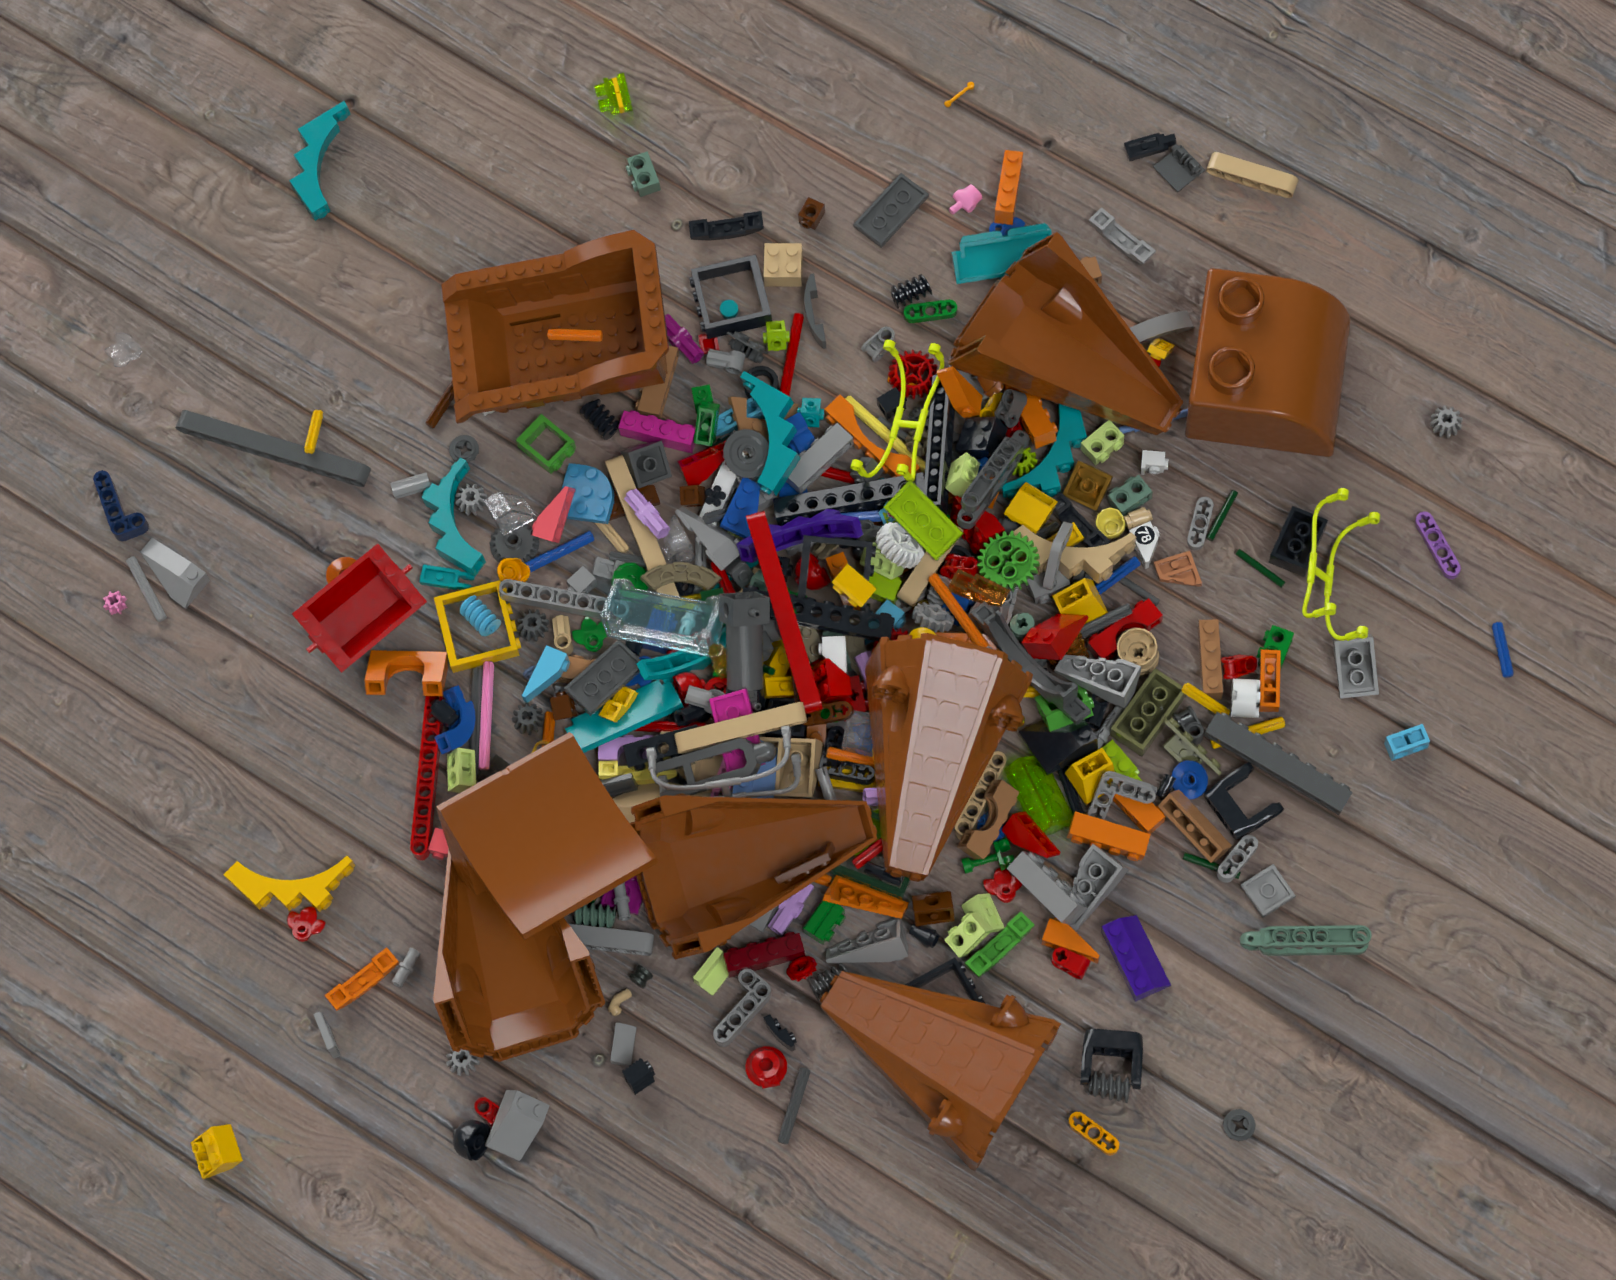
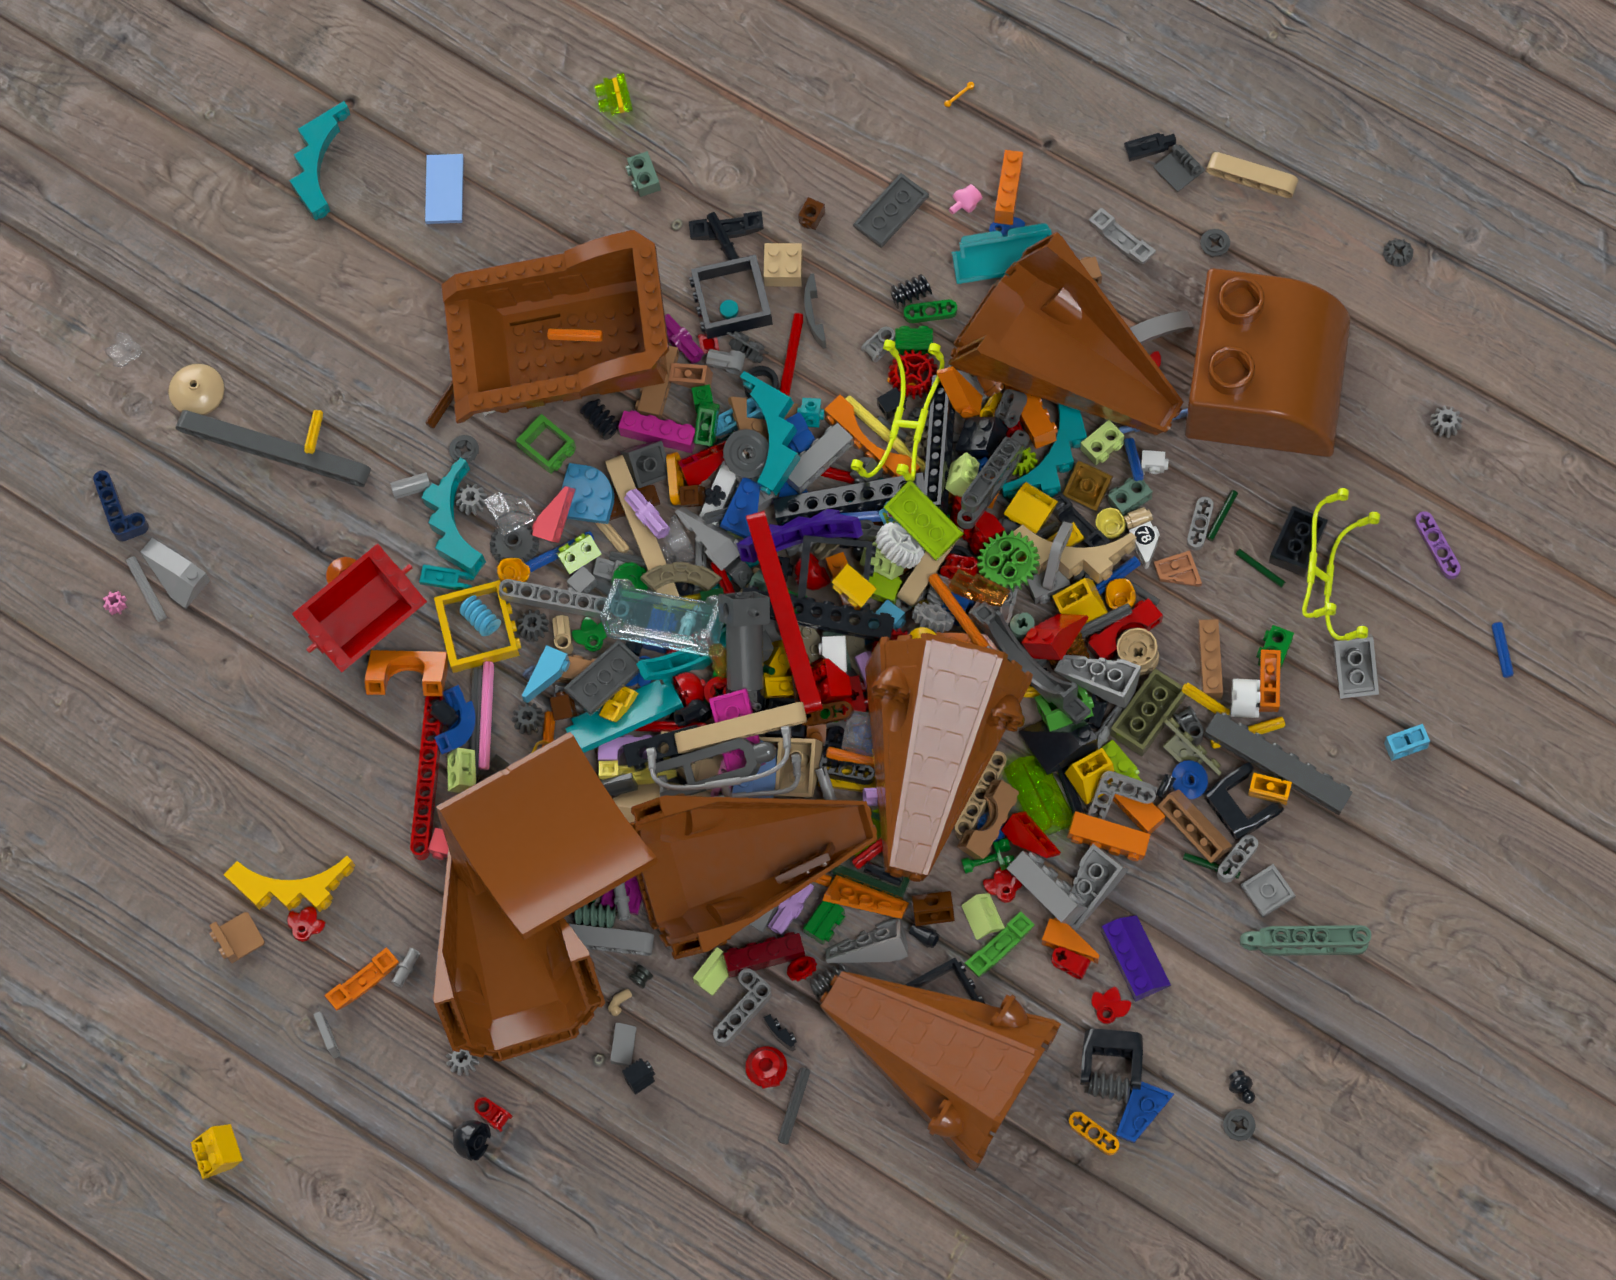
light grey slope [485,1090,550,1161] -> none
light grey piece [685,685,725,714] -> none
lime brick [763,320,790,351] -> none
yellowish green brick [945,912,993,958] -> none
yellow plate [1147,338,1175,360] -> none
red piece [1221,654,1258,679] -> none
none -> tan dish [169,364,225,415]
none -> medium nougat bracket [209,912,265,963]
none -> light blue tile [425,154,464,224]
none -> lime brick [556,533,602,574]
none -> light orange beam [666,452,684,506]
none -> nougat slope [669,363,713,389]
none -> black axle [707,212,740,261]
none -> green brick [895,326,933,356]
none -> red plate [1091,987,1131,1024]
none -> light orange hair [1105,578,1136,610]
none -> blue wing [1116,1081,1174,1143]
none -> blue axle [1124,438,1144,481]
none -> dark grey gear [1200,229,1230,257]
none -> black animal [1229,1070,1255,1104]
none -> light orange brick [1248,773,1292,805]
none -> dark grey gear [1383,238,1414,267]

